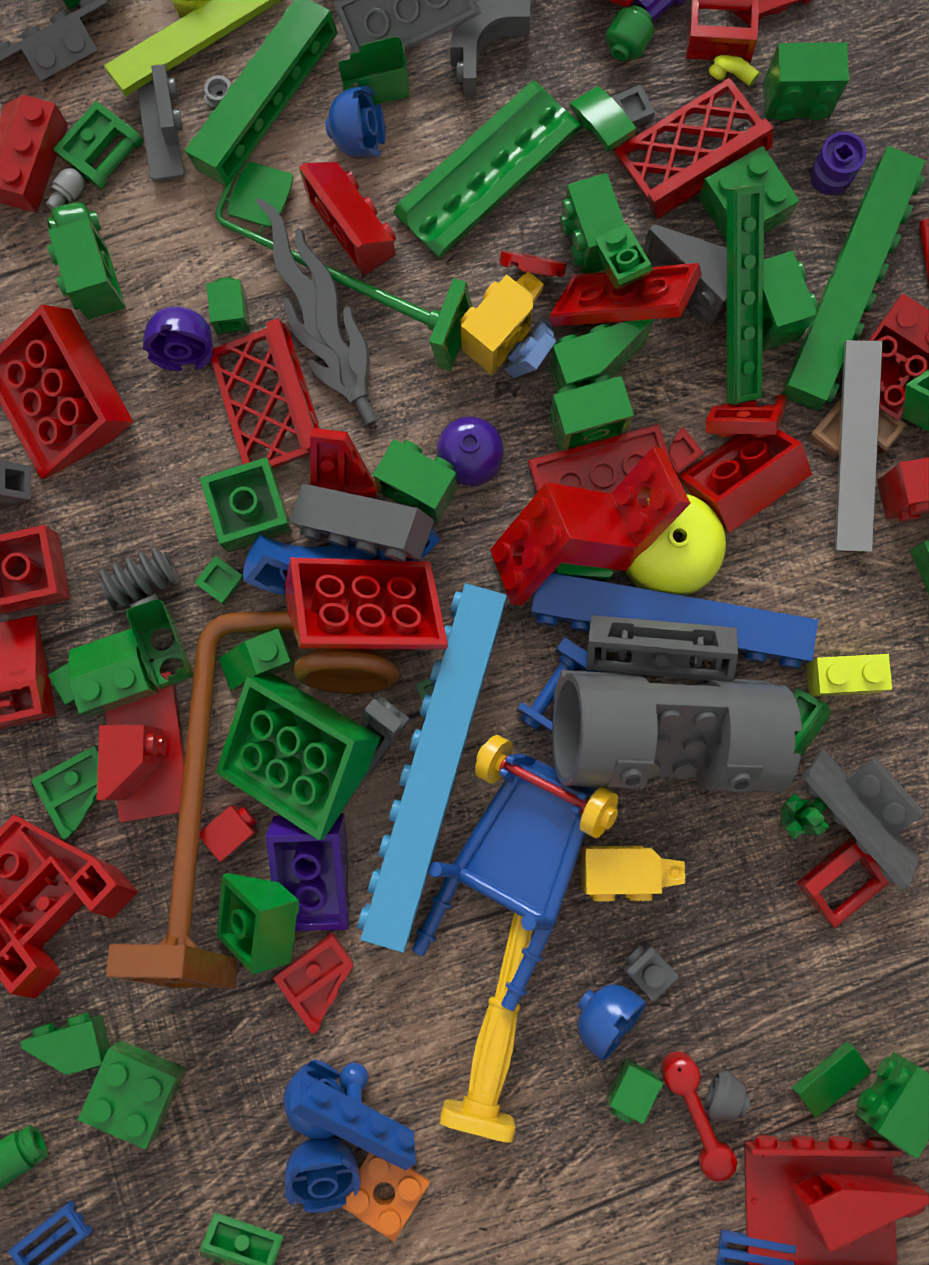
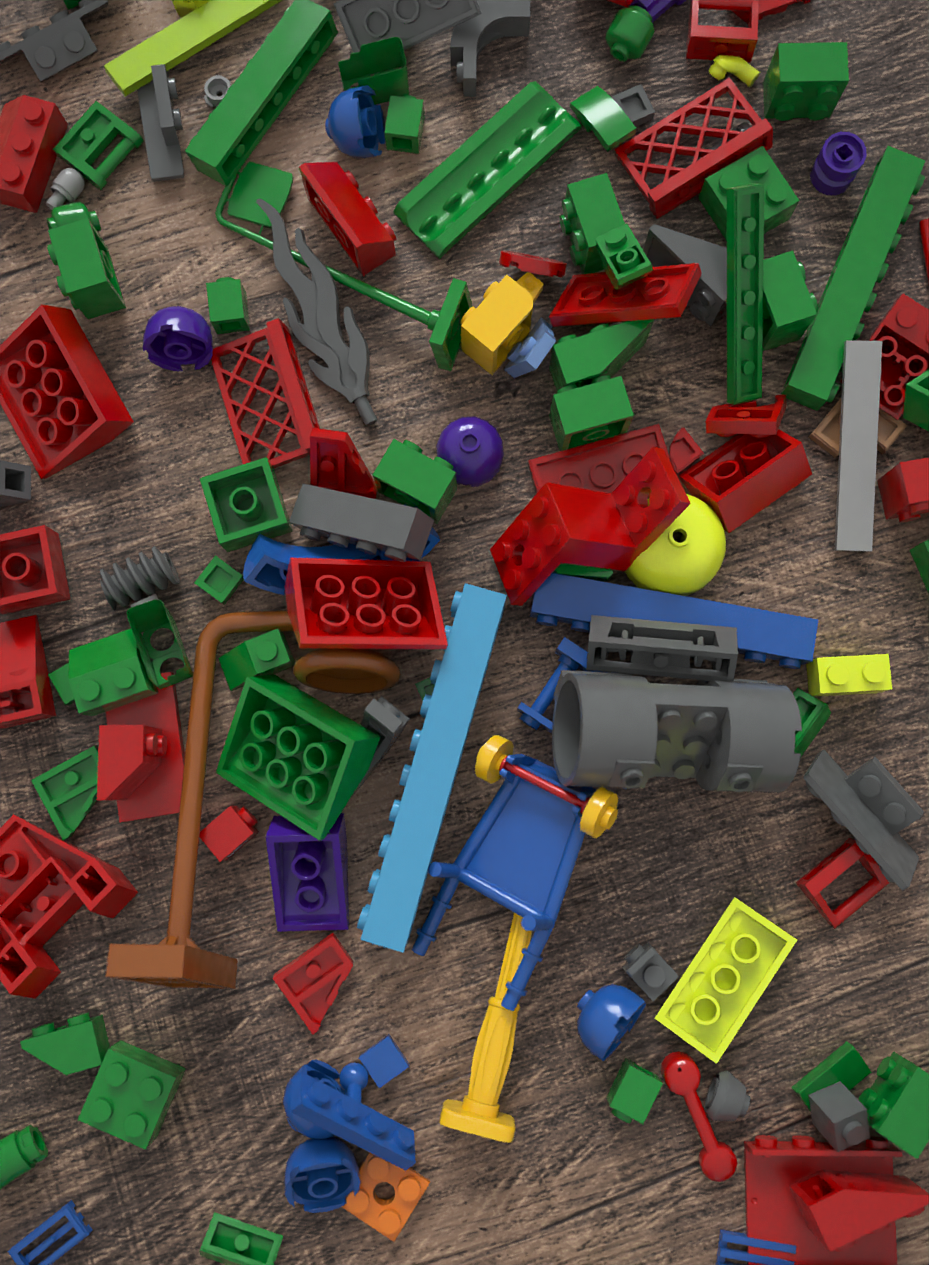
green slope [216,873,299,975] -> none
yellow hinge [580,845,685,901] -> none
green rock [780,794,829,840] -> none
none -> blue tile [359,1034,410,1088]
none -> green brick [384,95,425,154]
none -> neon yellow slope [655,897,797,1064]
none -> dark grey brick [808,1081,870,1152]

